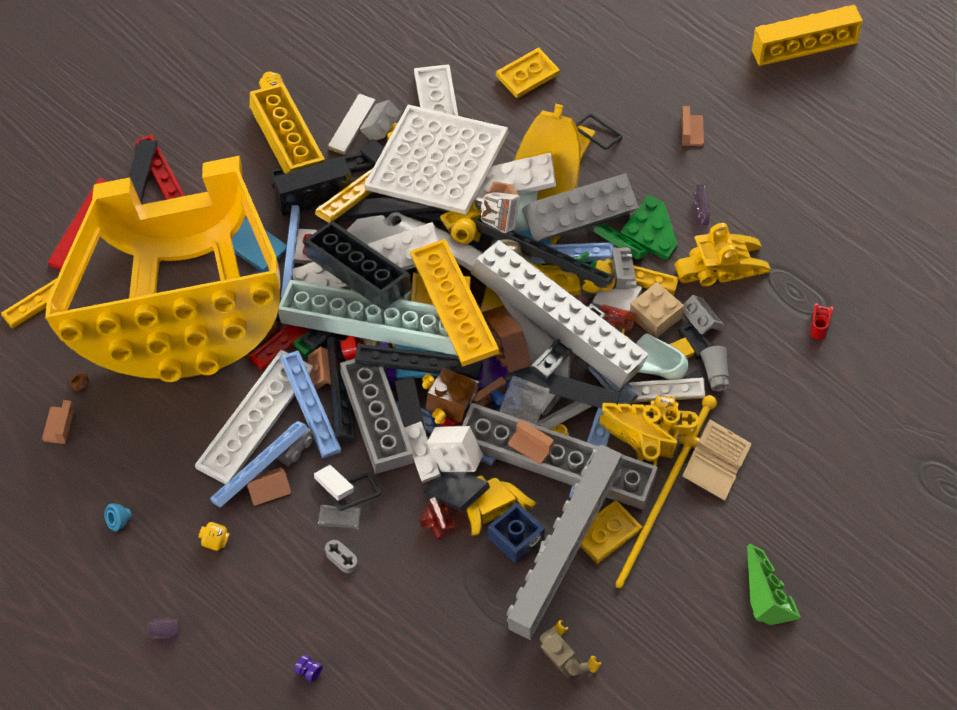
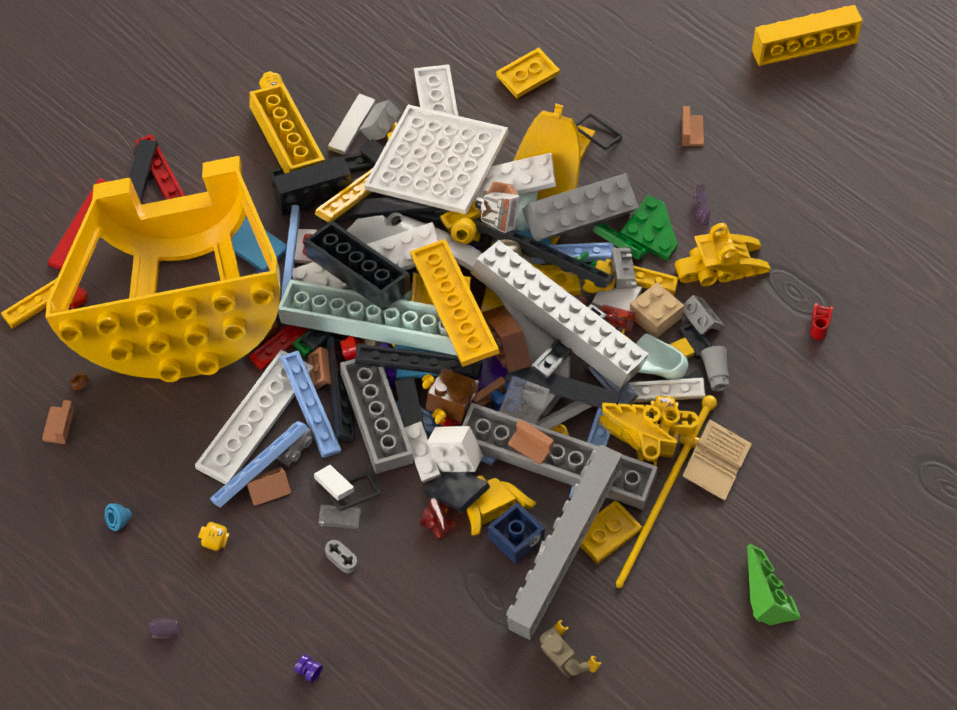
none -> red plate [70,286,88,309]

